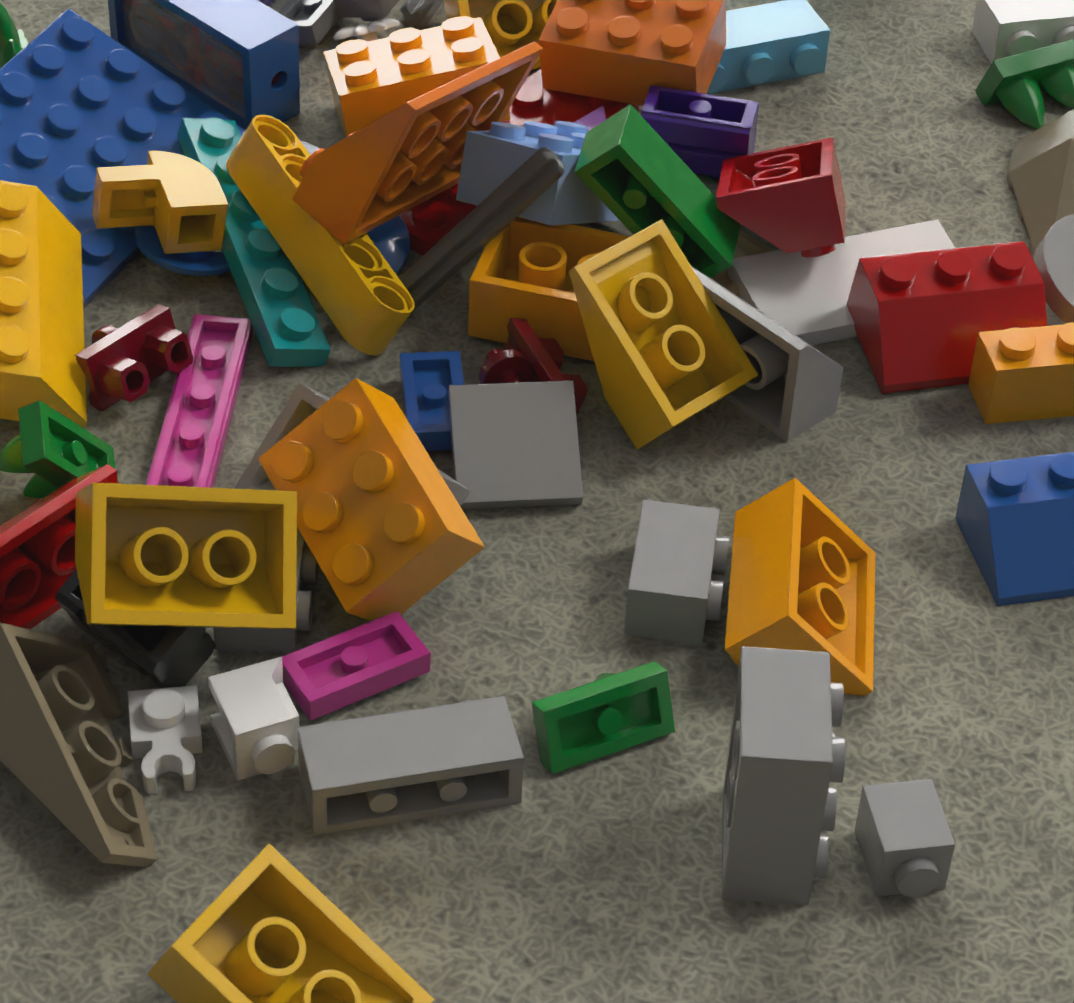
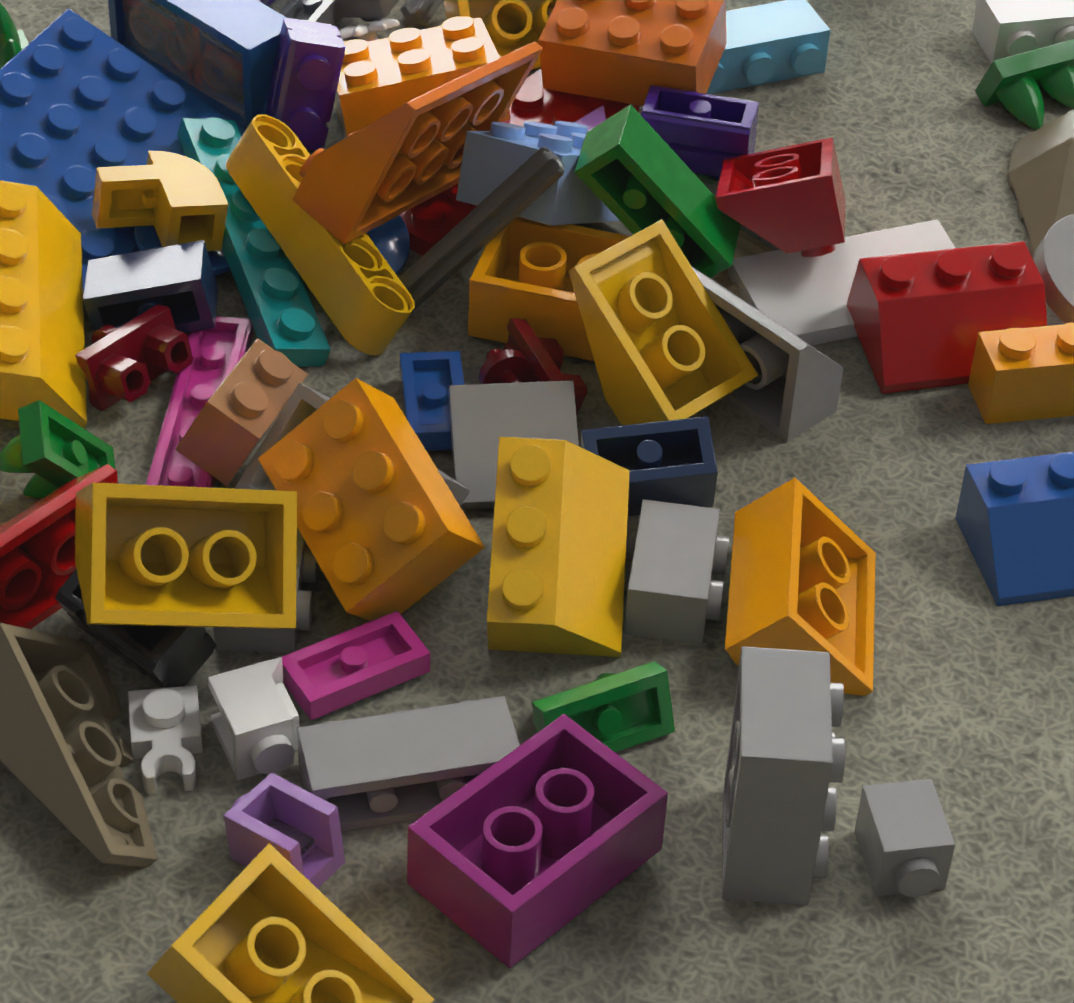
none -> dark blue brick [83,240,218,333]
none -> medium nougat brick [175,338,308,486]
none -> medium lavender window [223,772,345,889]
none -> dark purple brick [264,18,346,151]
none -> magenta brick [407,714,668,969]
none -> yellow slope [487,437,630,657]
none -> dark blue brick [581,416,718,516]

